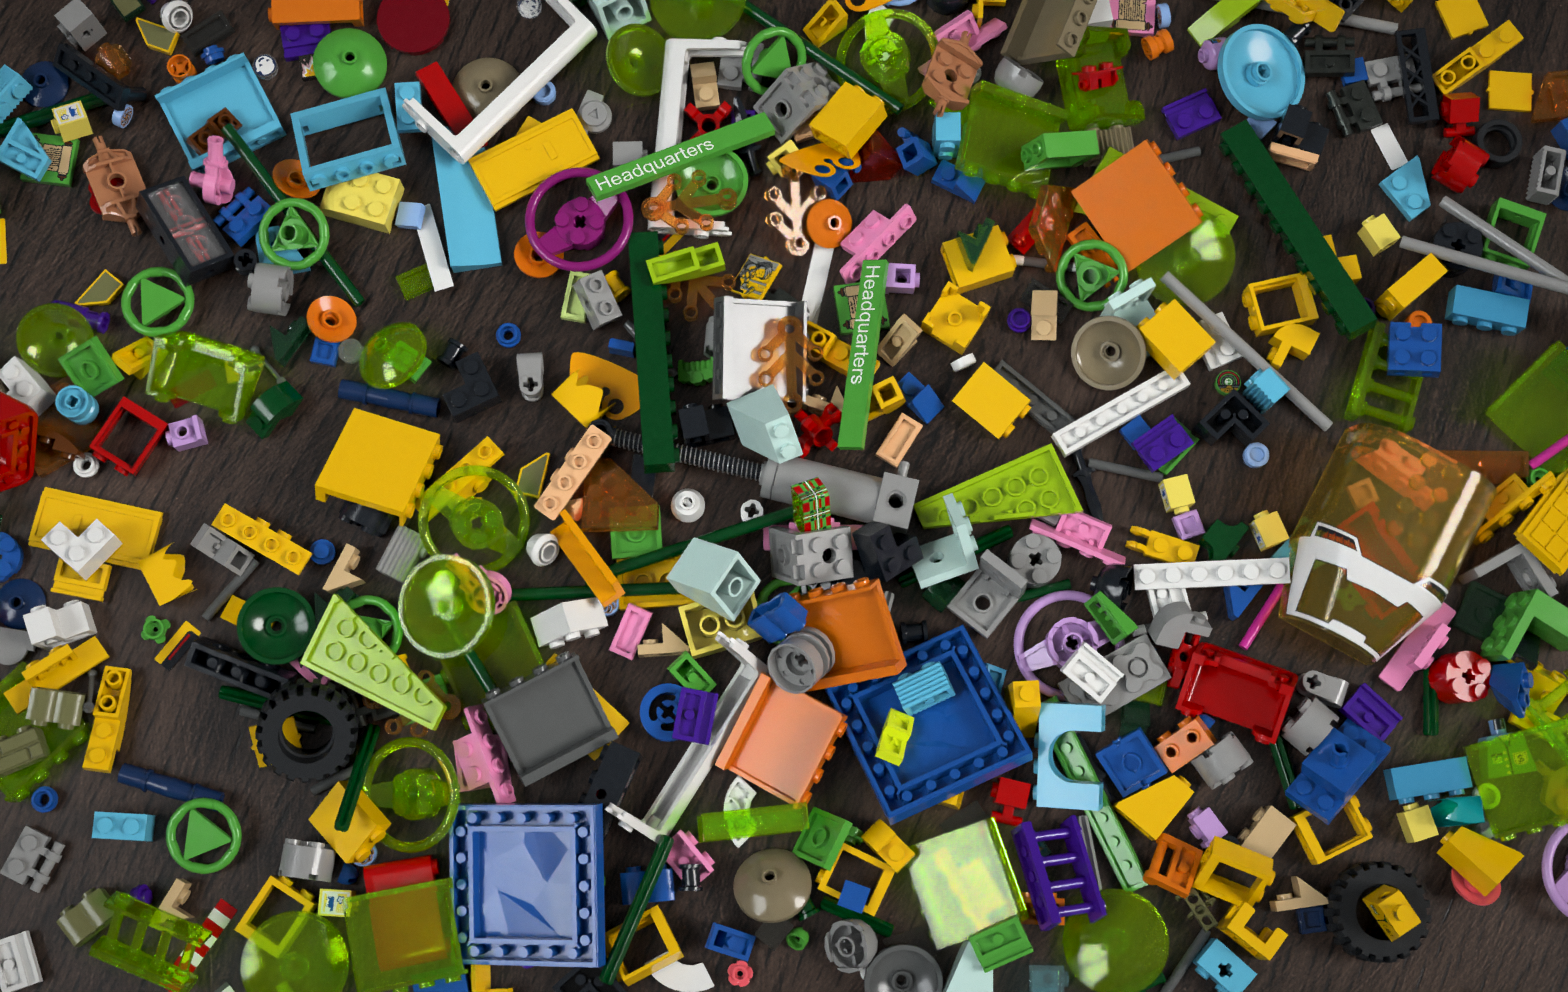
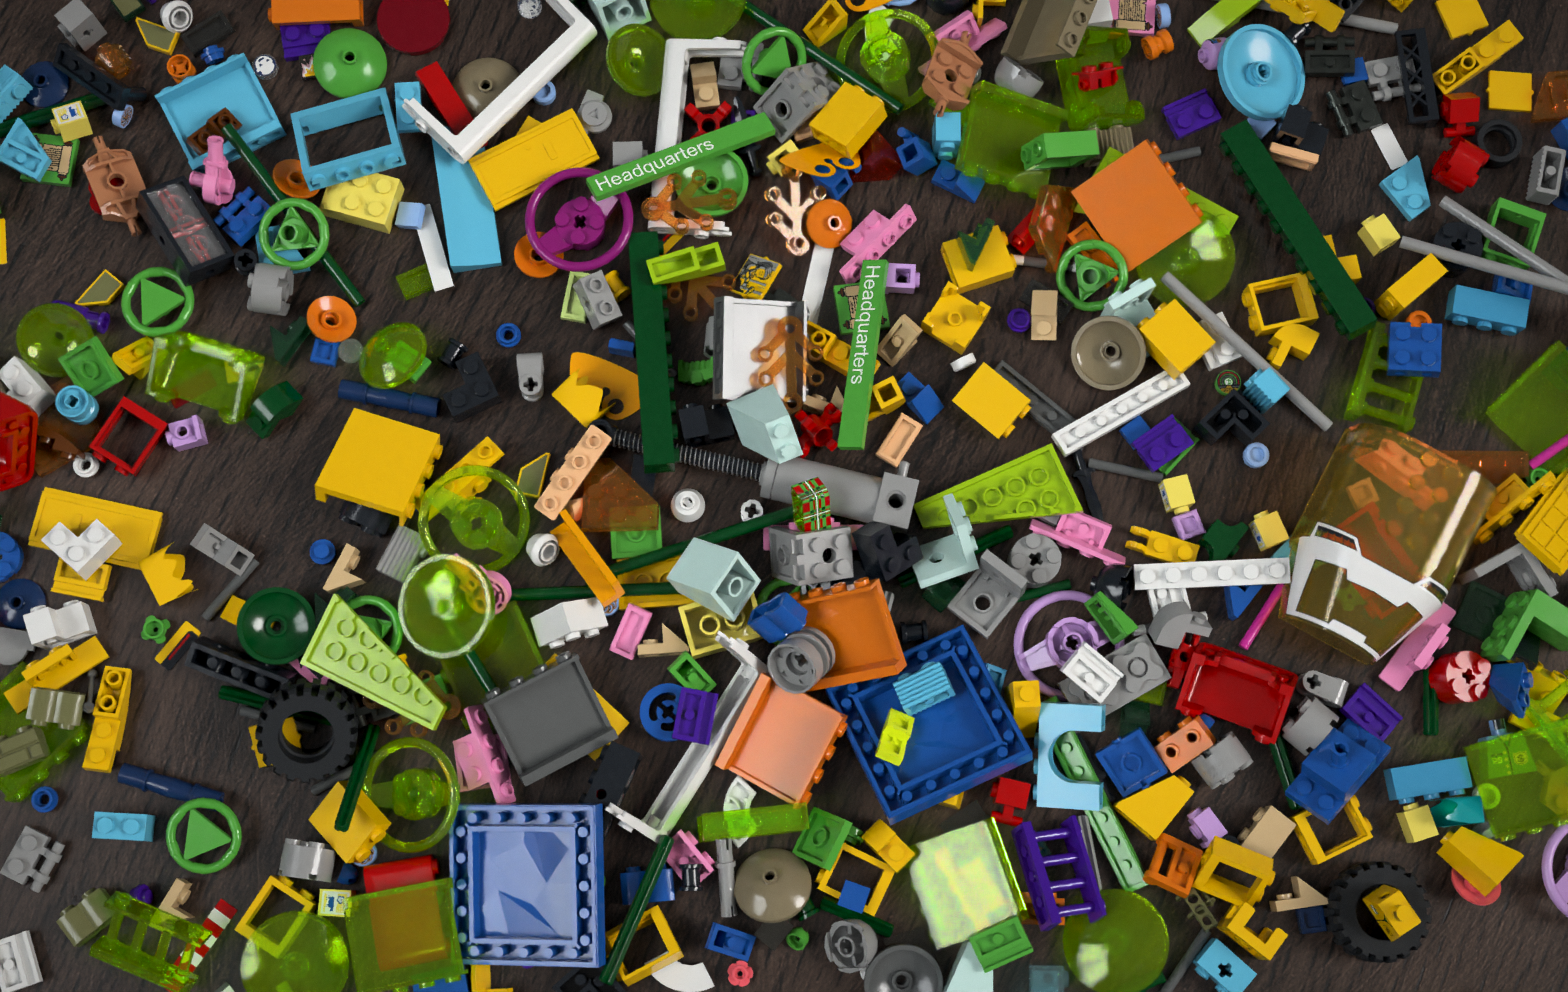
yellow bracket [211,503,312,575] -> none
dark grey hinge [250,345,287,384] -> none
none -> light grey pin [715,836,738,917]

